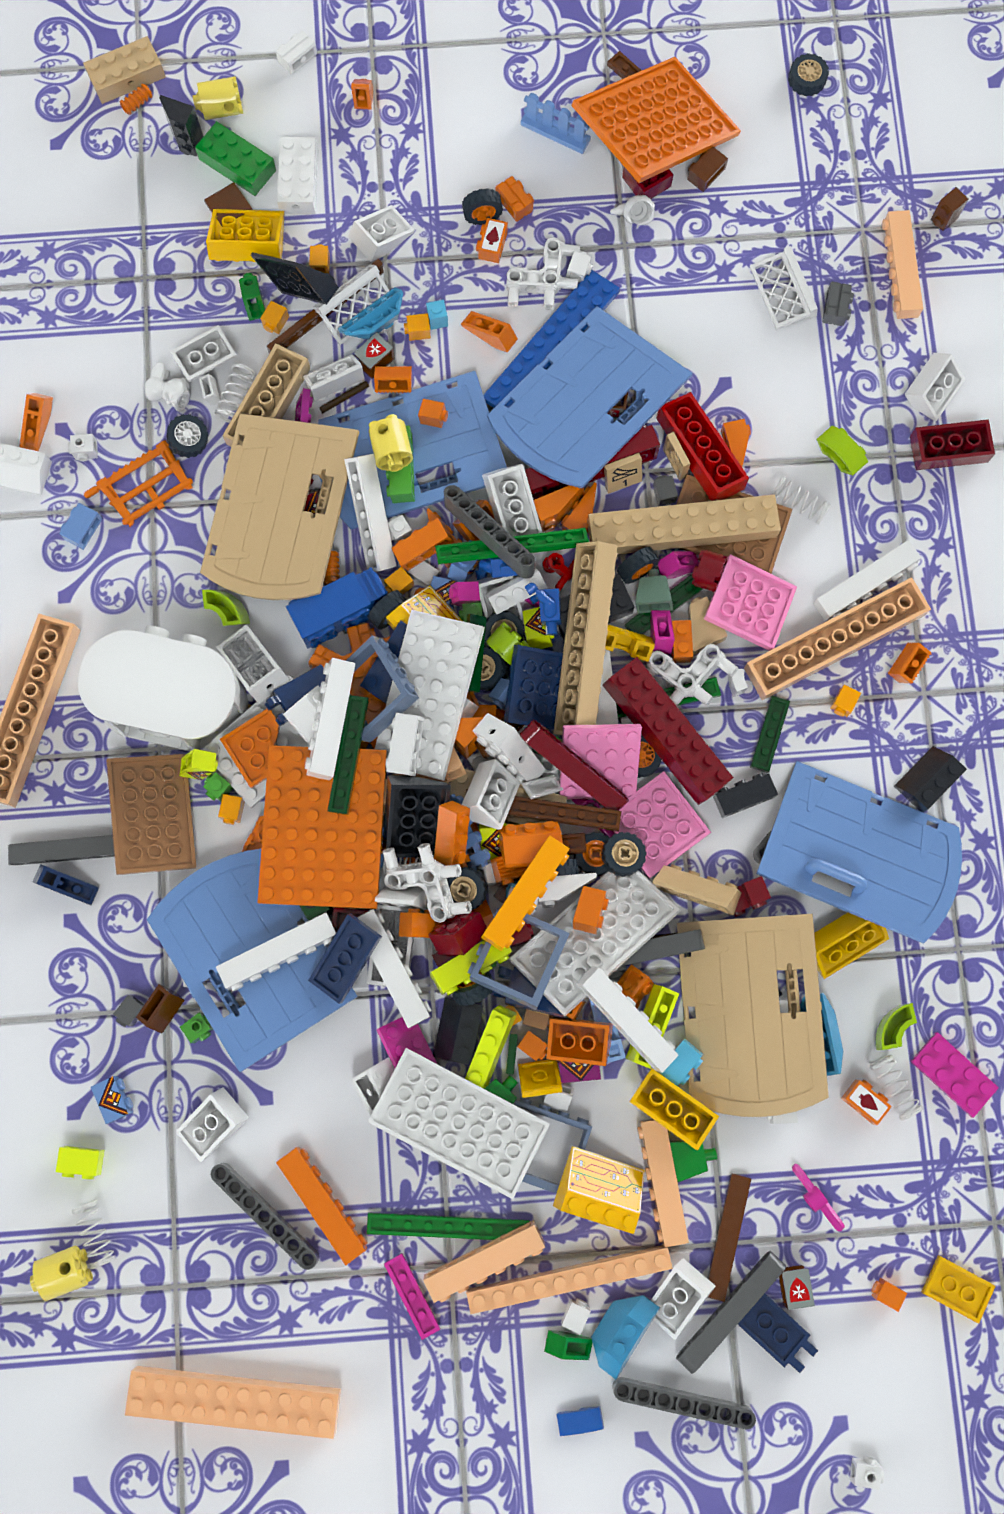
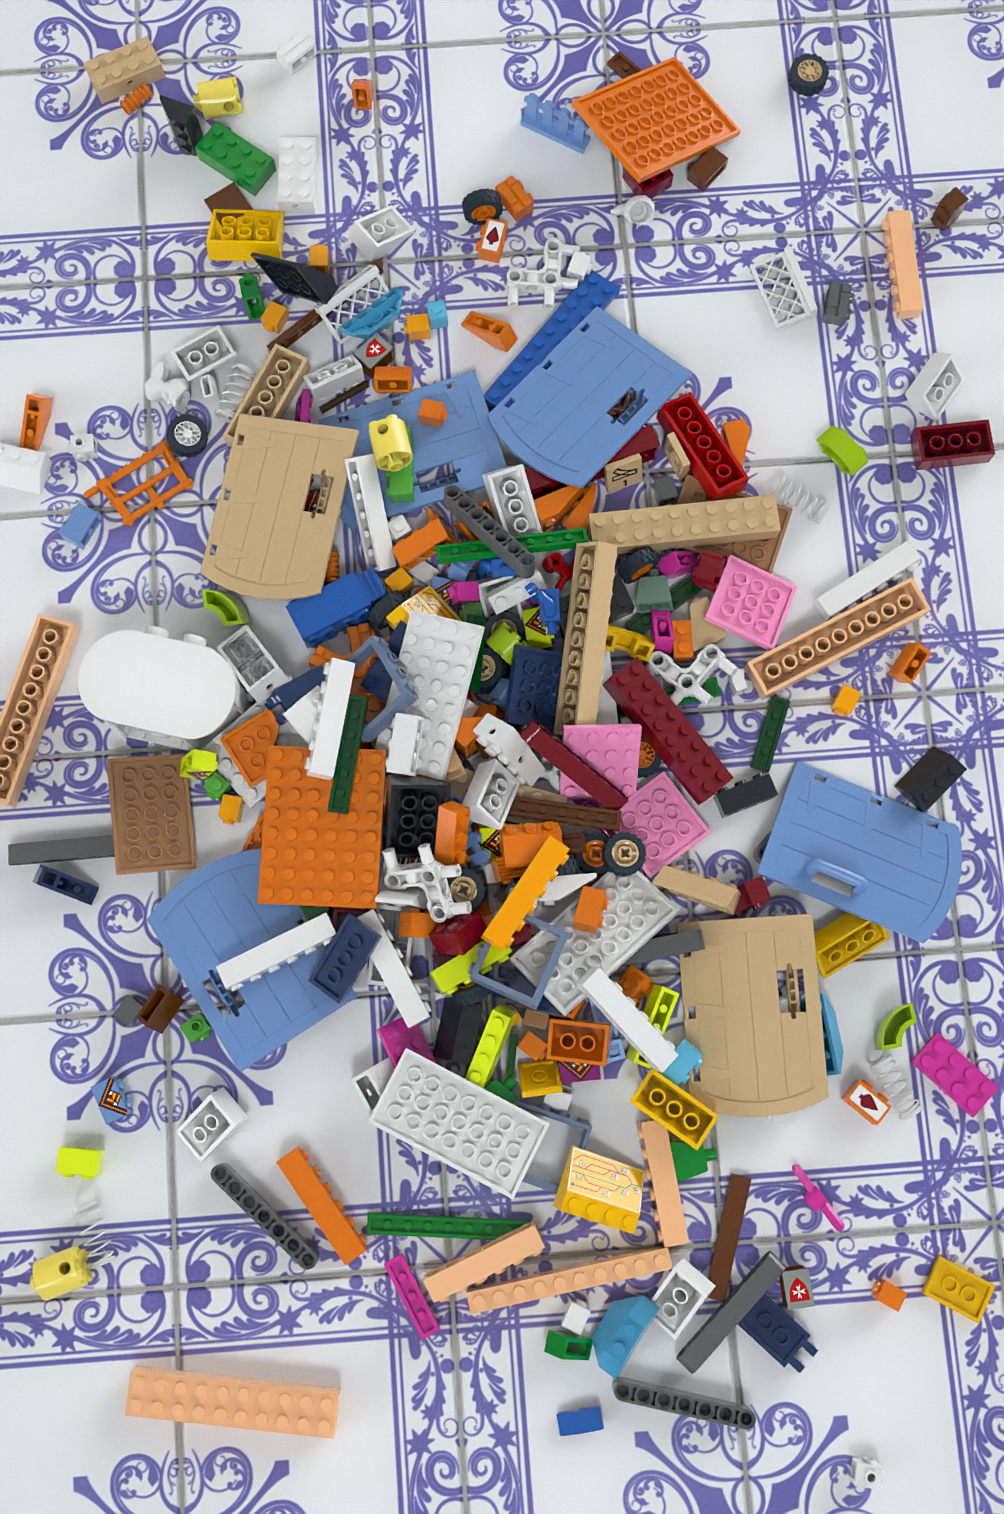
white tile [522,775,563,800] -> none

